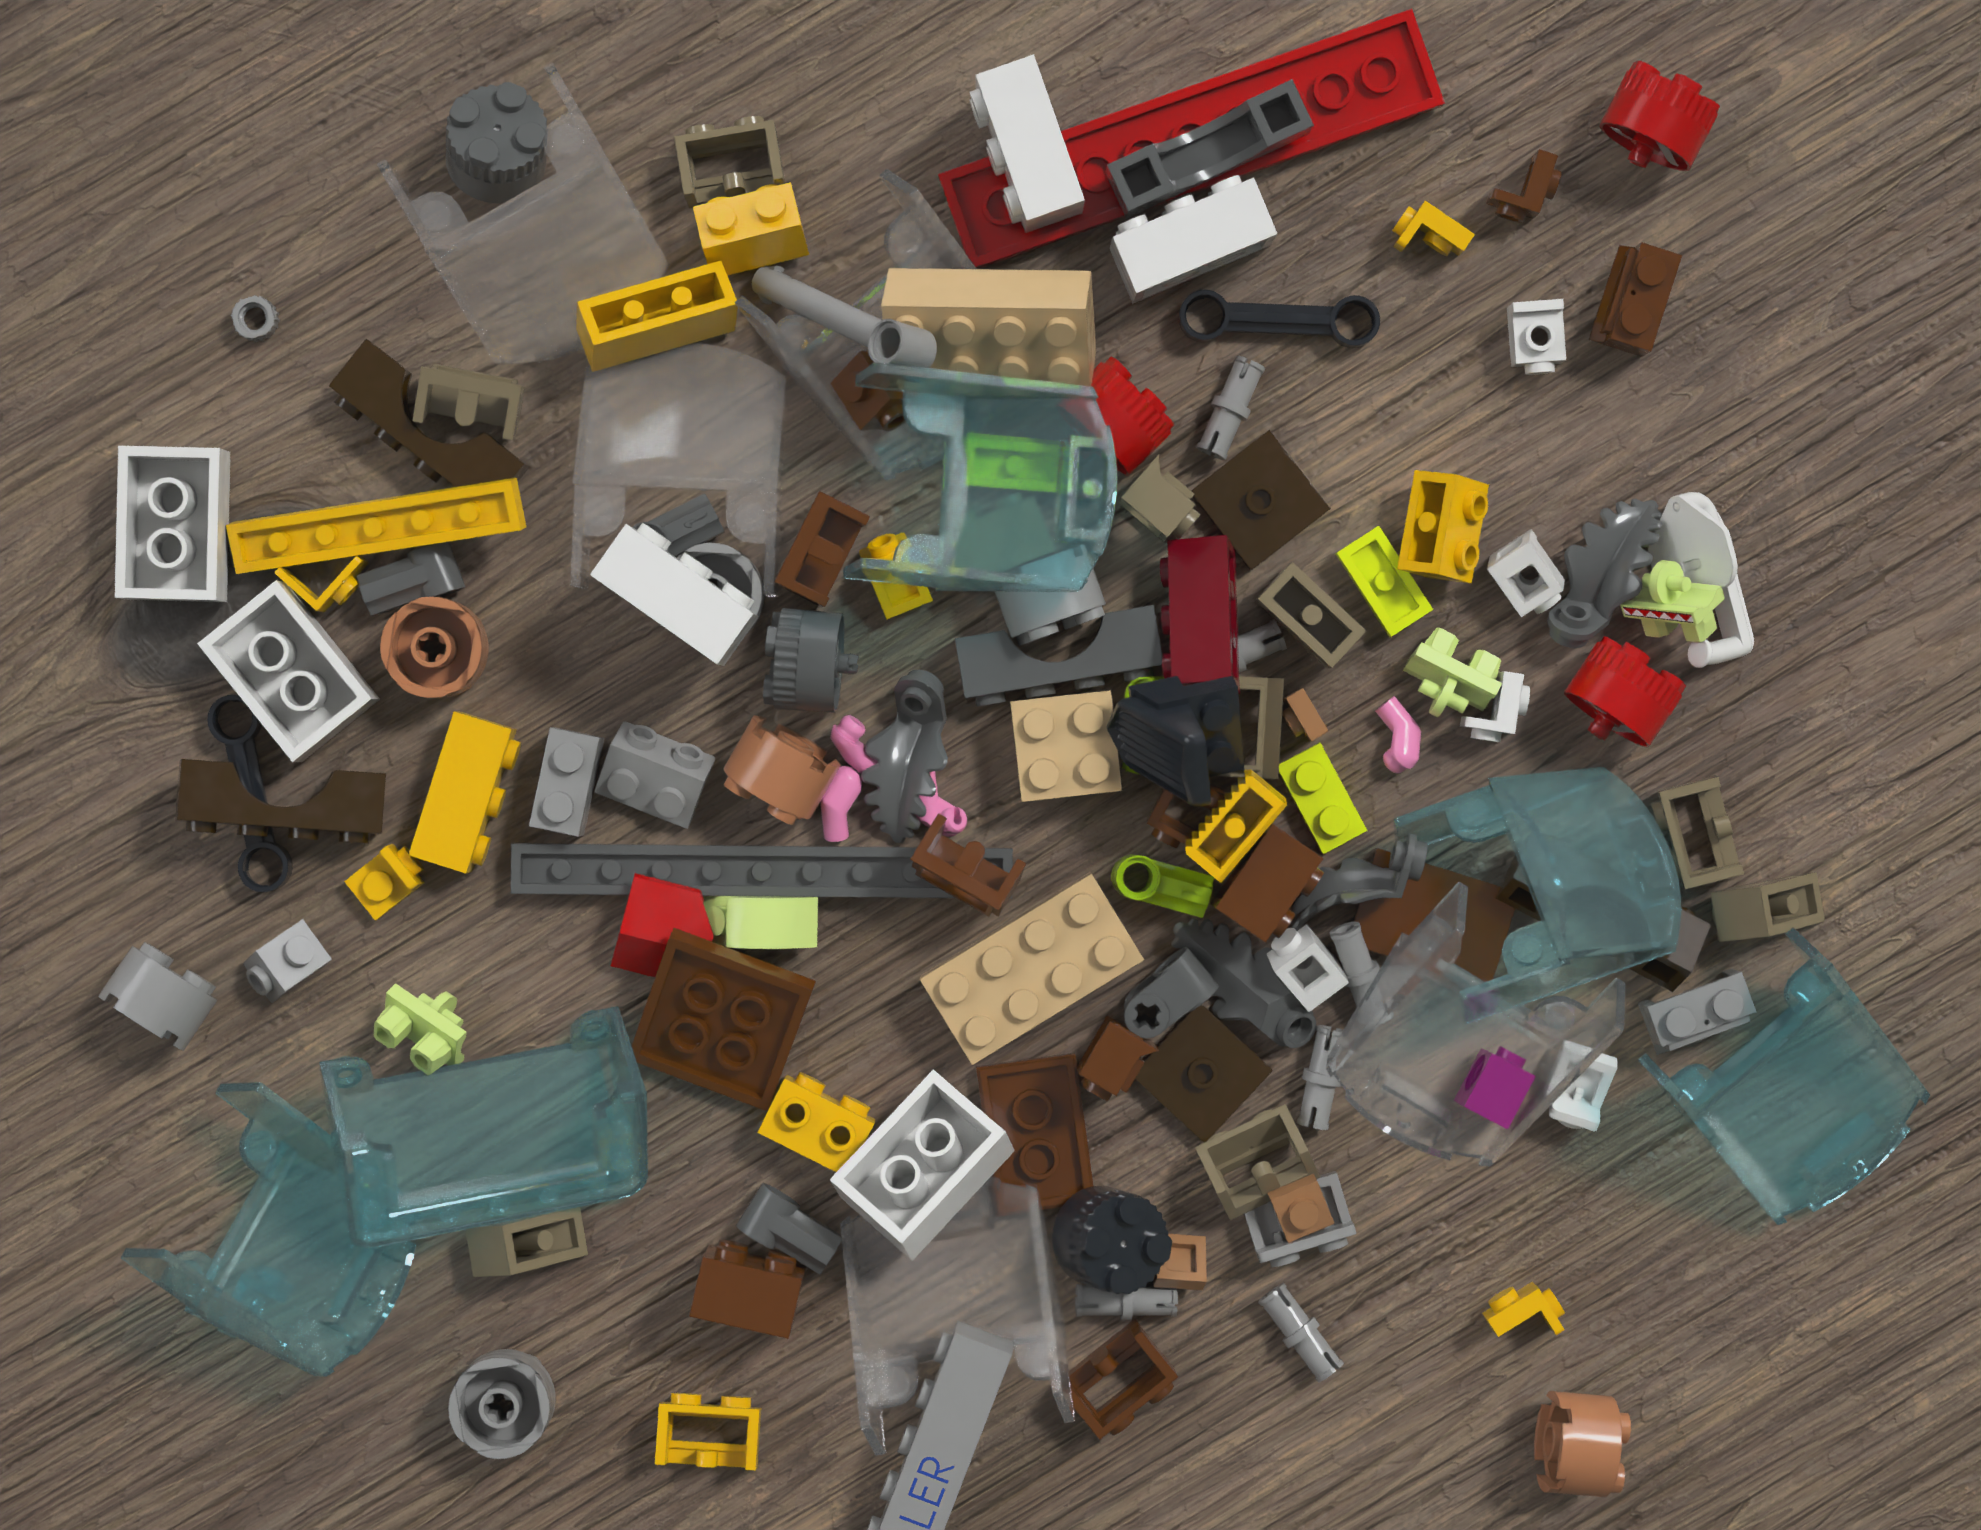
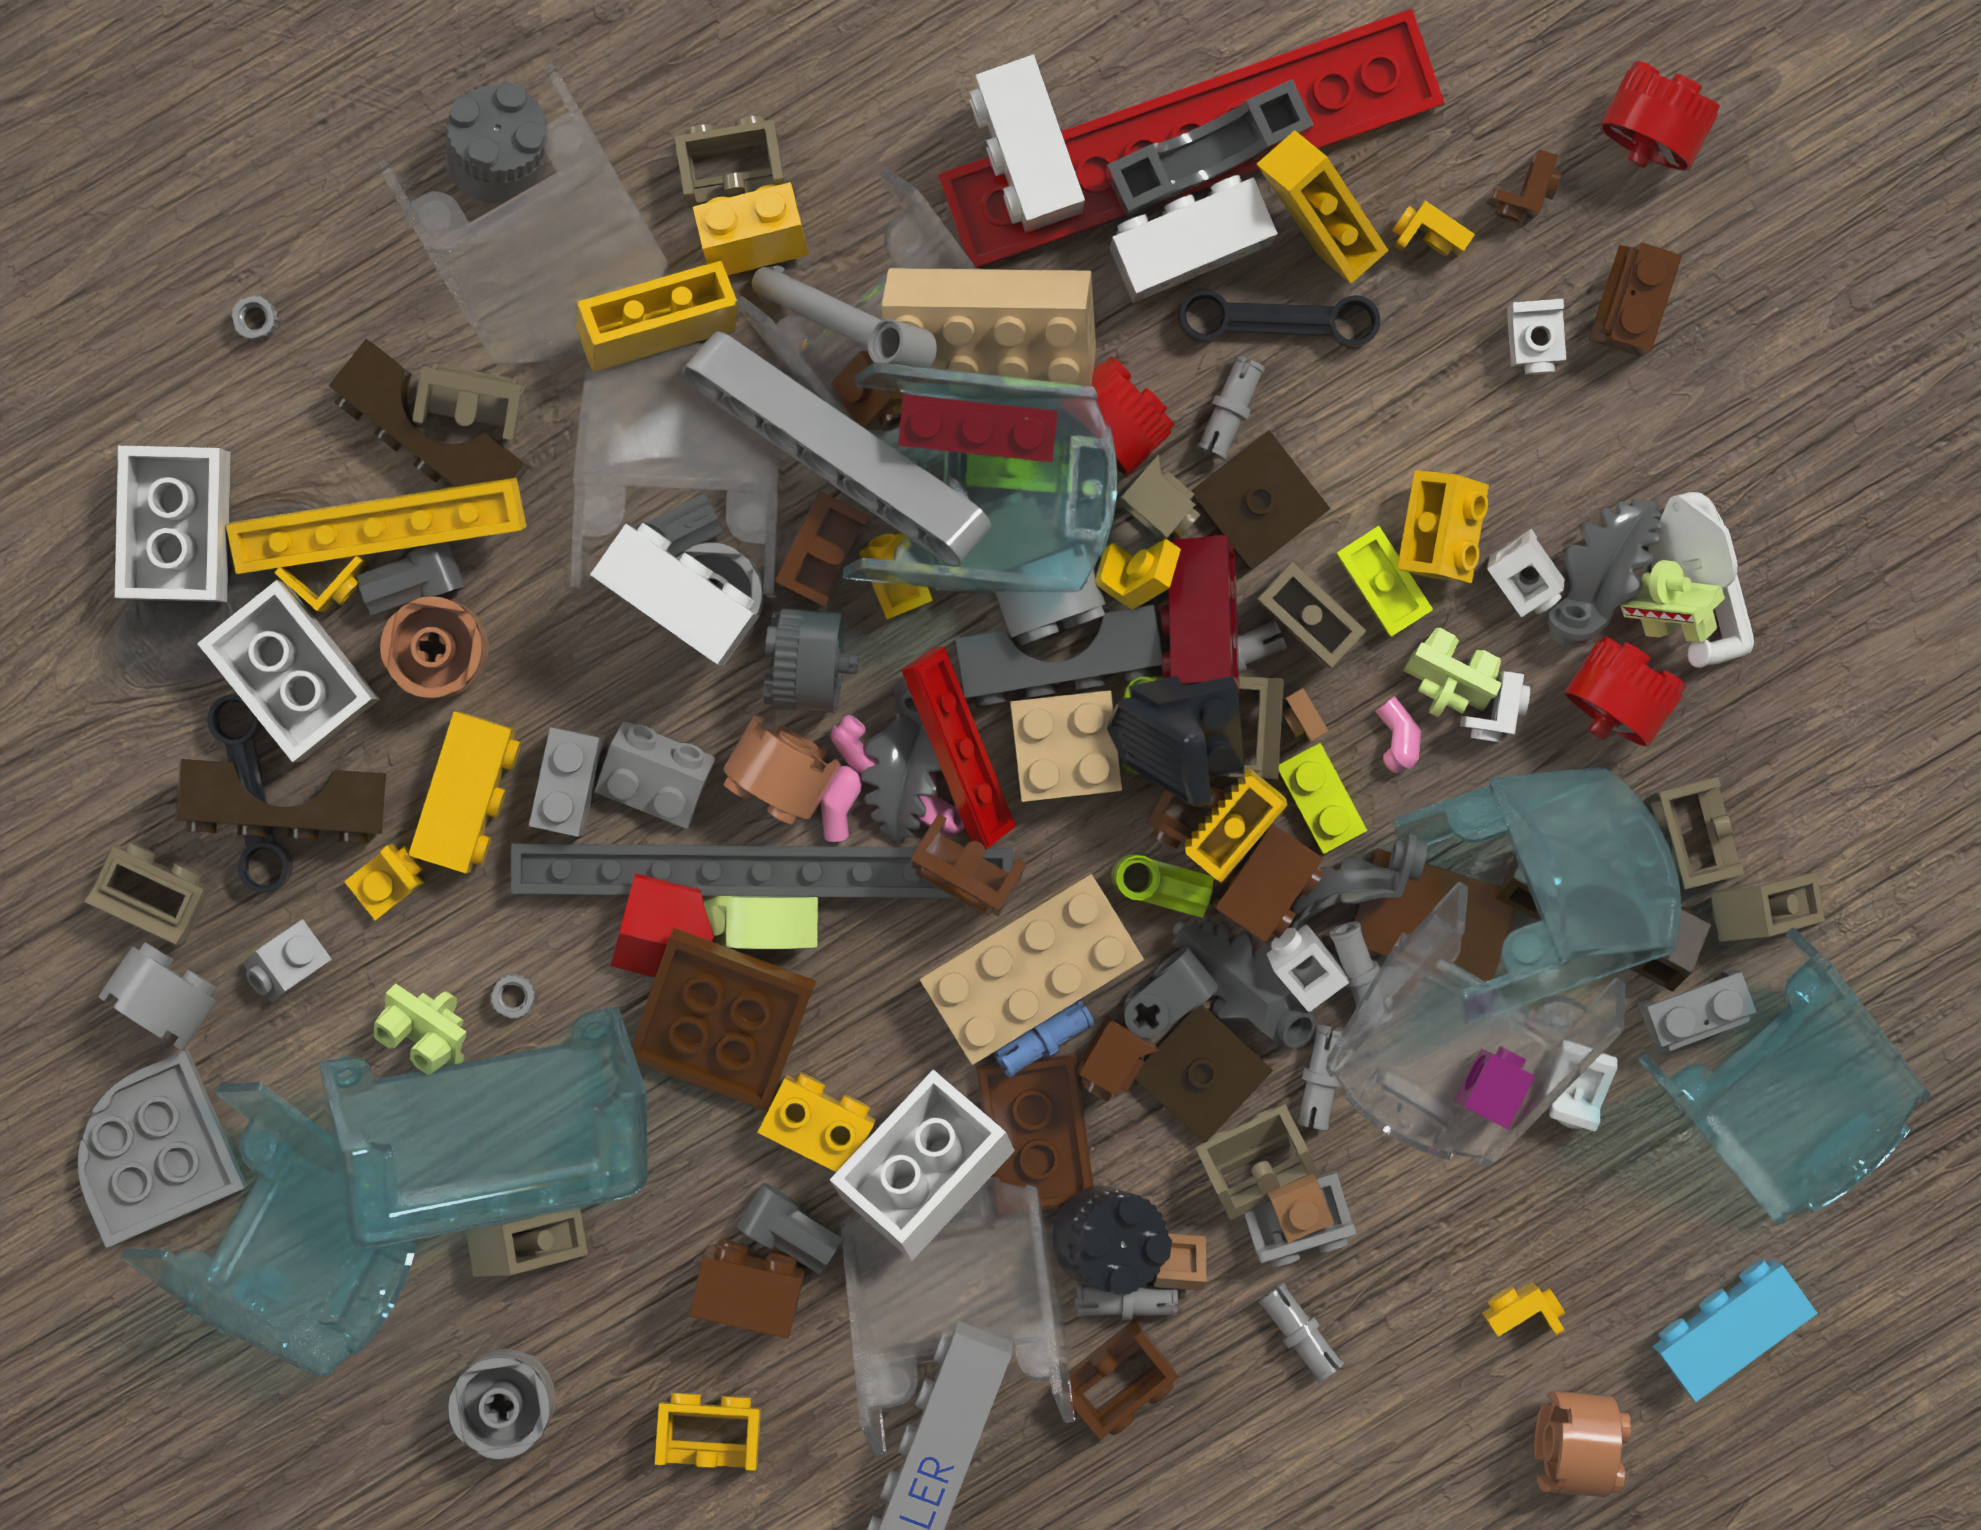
none -> light grey plate [78,1049,248,1248]
none -> dark tan window [84,841,211,945]
none -> light grey axle [490,973,536,1019]
none -> light grey beam [682,331,992,567]
none -> dark red brick [898,394,1058,462]
none -> red tile [901,647,1016,849]
none -> medium blue pin [993,1000,1094,1078]
none -> yellow bracket [1095,538,1181,610]
none -> yellow brick [1257,130,1389,284]
none -> medium azure brick [1652,1259,1818,1402]

